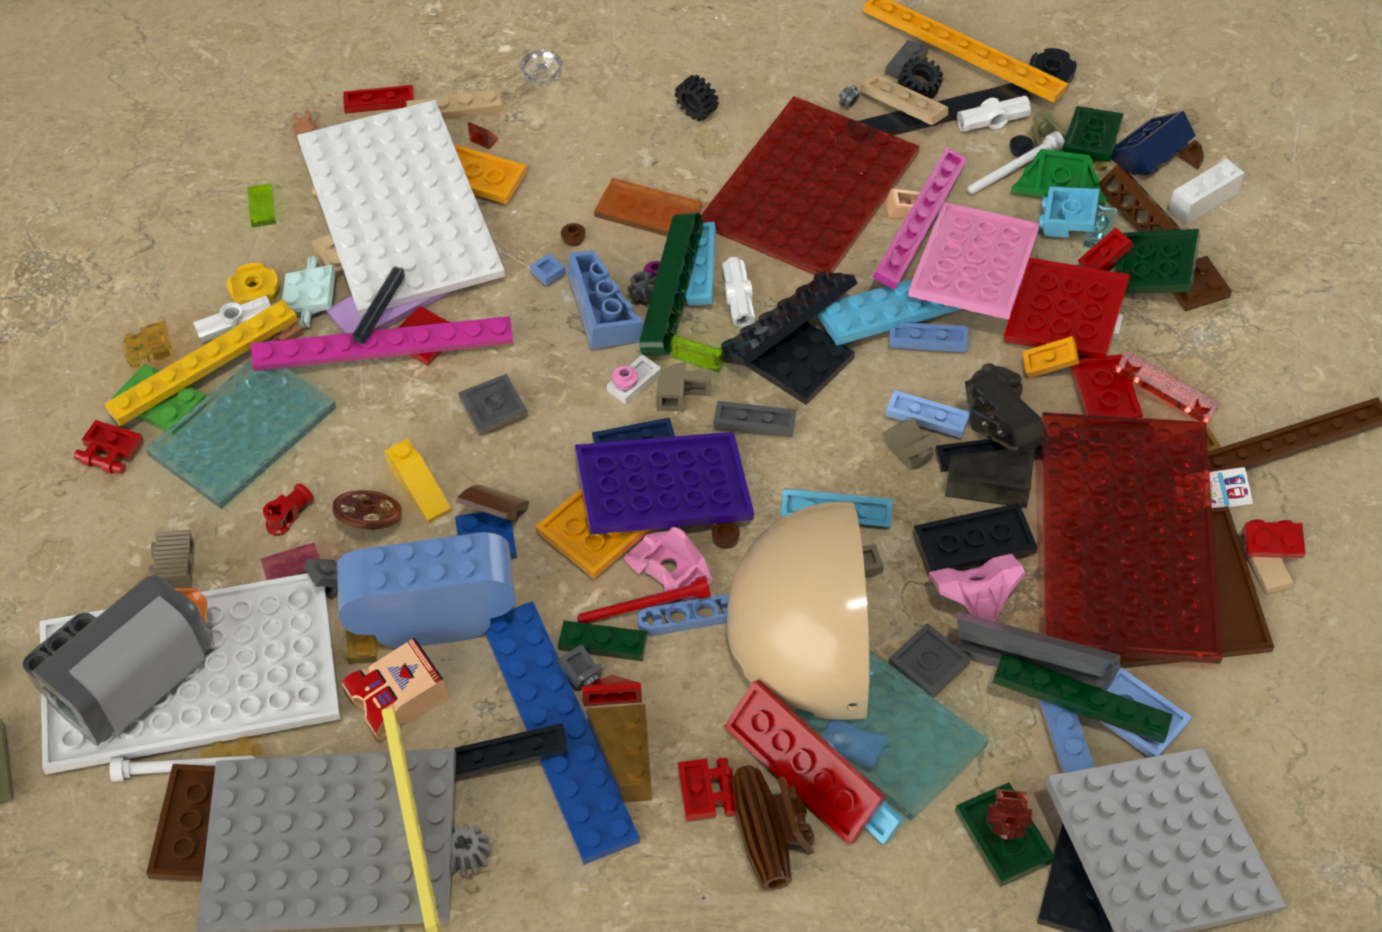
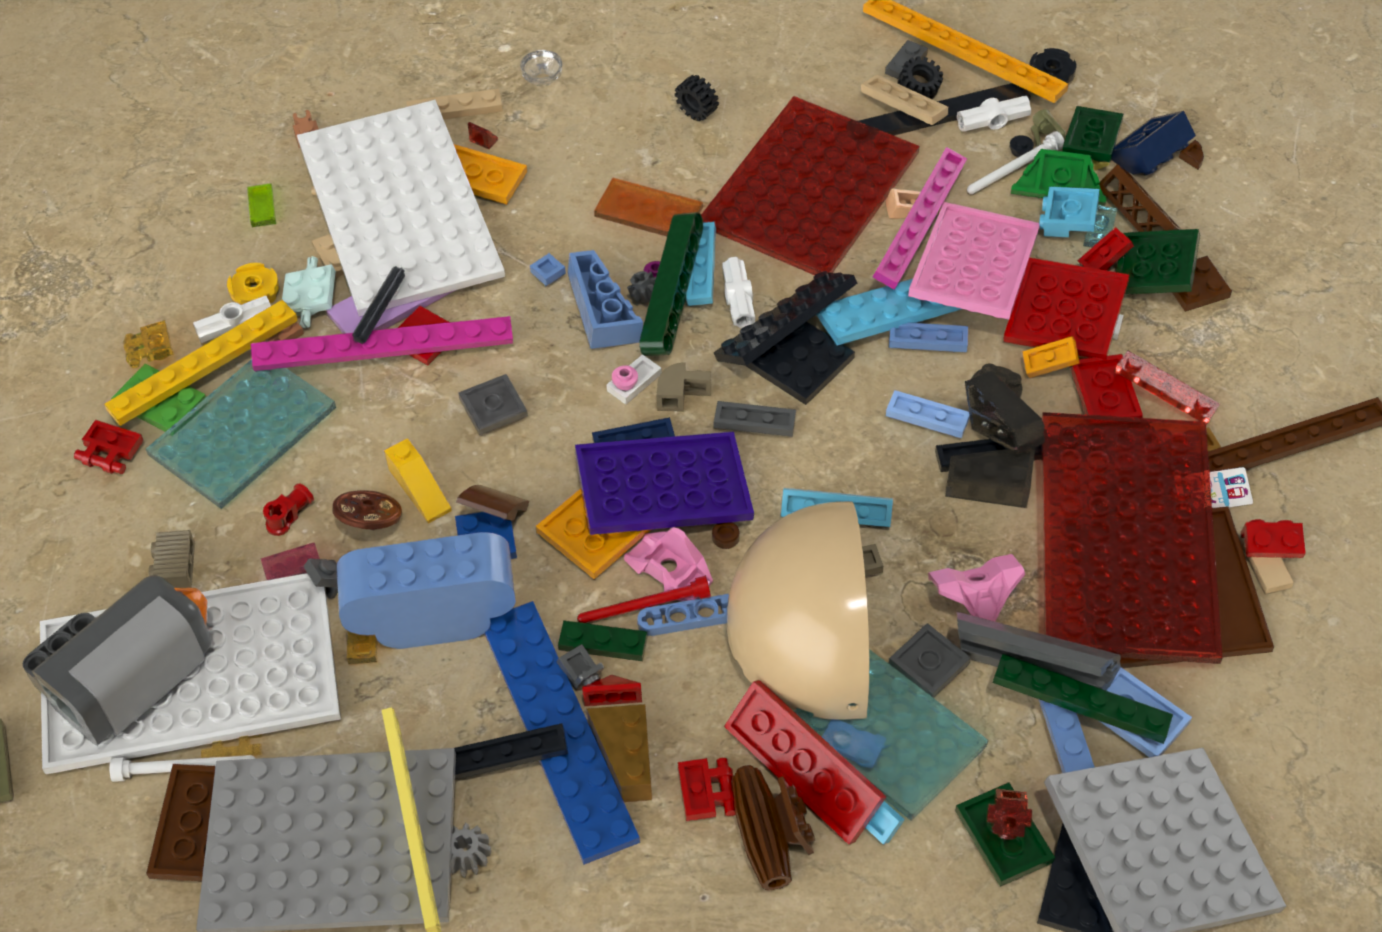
light nougat piece [342,638,450,741] -> none
red tile [343,85,415,114] -> none
reddish brown plate [561,223,586,246] -> none
clear neon green tile [671,335,723,373] -> none
dark grey plate [839,85,860,108] -> none
dark tan brick [882,417,940,467] -> none
black plate [913,503,1038,572] -> none
white brick [1168,159,1245,226] -> none

